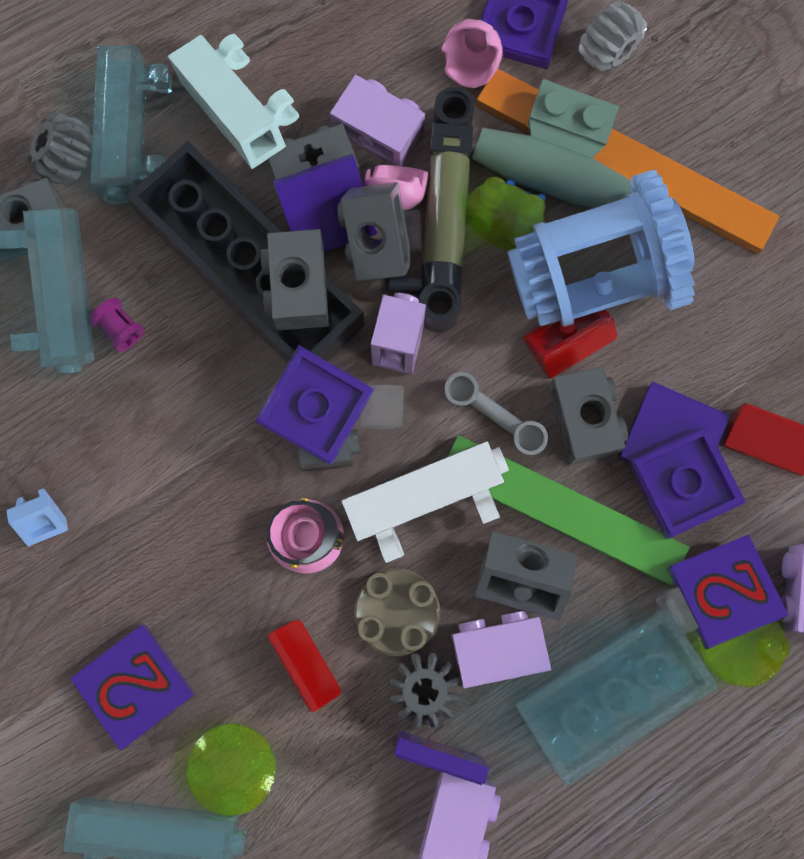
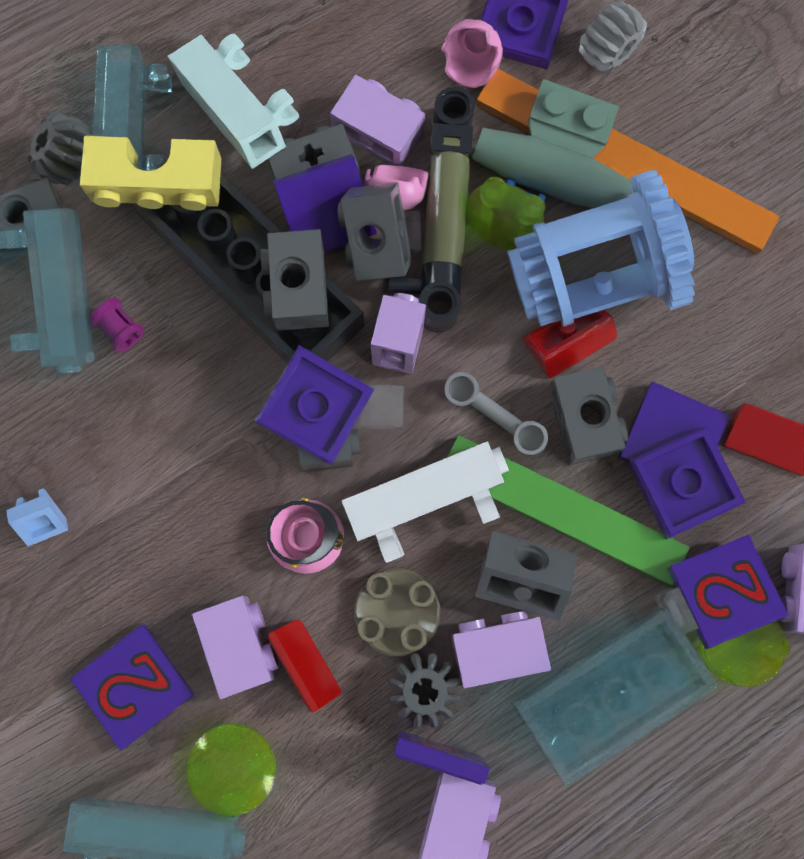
none -> light yellow arch [80,136,222,211]
none -> lavender brick [192,595,279,700]

